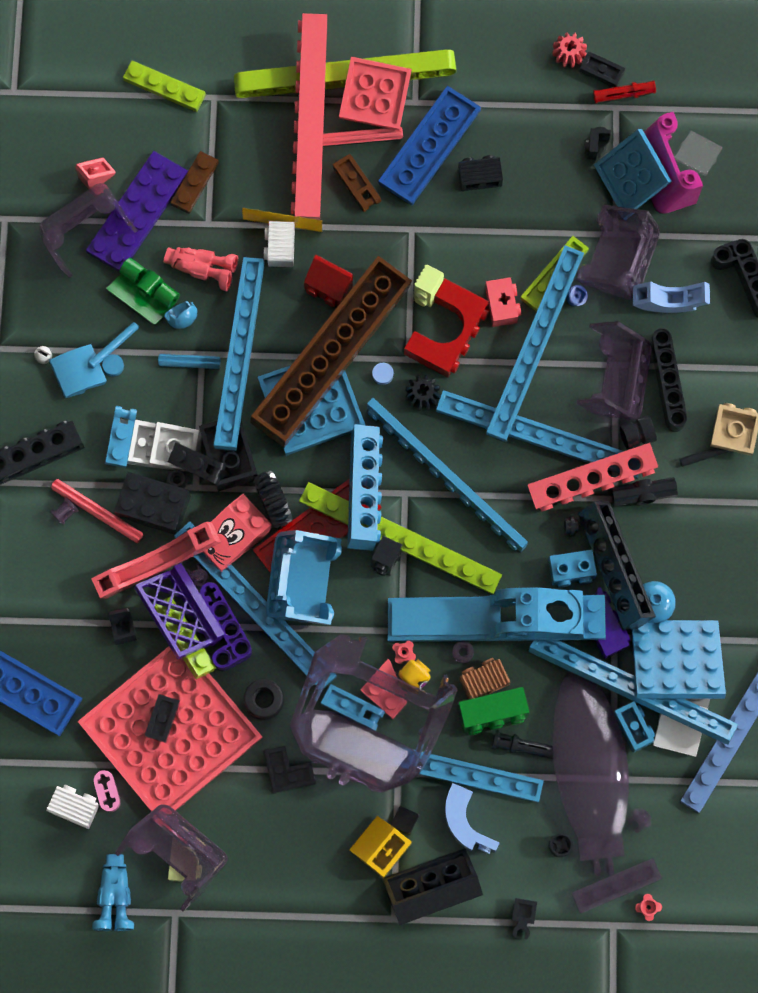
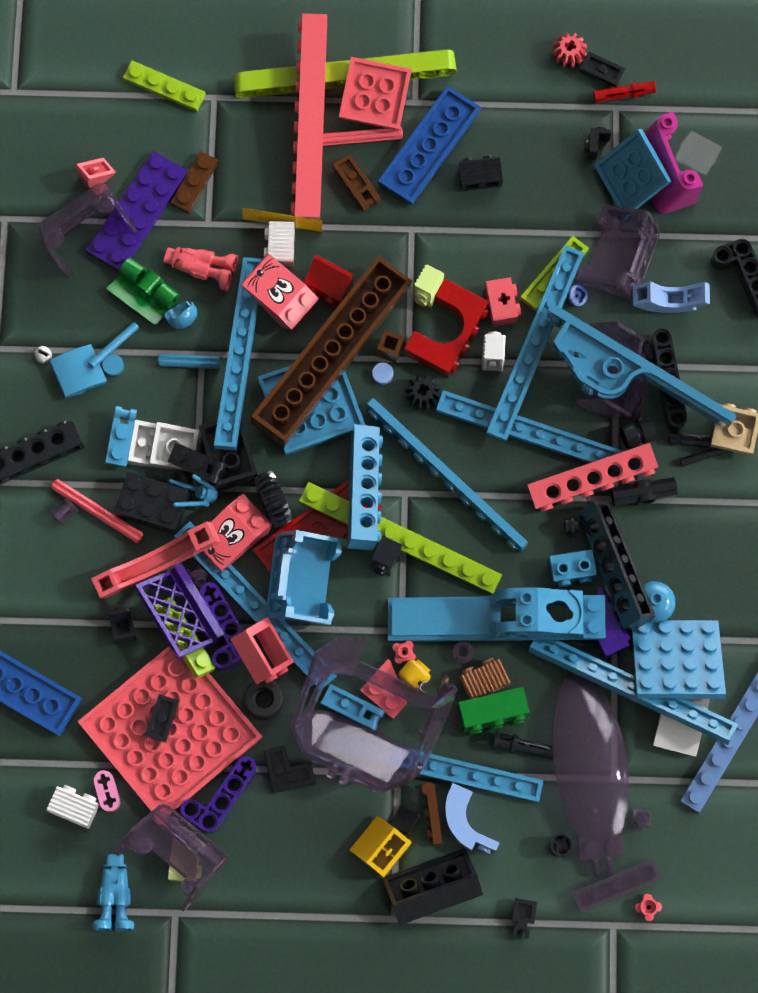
dark azure brick [613,701,655,753] -> none
none -> dark azure plant [169,474,218,507]
none -> dark purple beam [180,756,257,833]
none -> coral window [230,617,294,684]
none -> coral slope [240,254,319,330]
none -> reddish brown brick [377,330,404,363]
none -> reddish brown plate [421,782,442,846]
none -> white brick [481,332,506,371]
none -> dark azure piece [547,303,737,428]
none -> black axle [668,432,710,447]

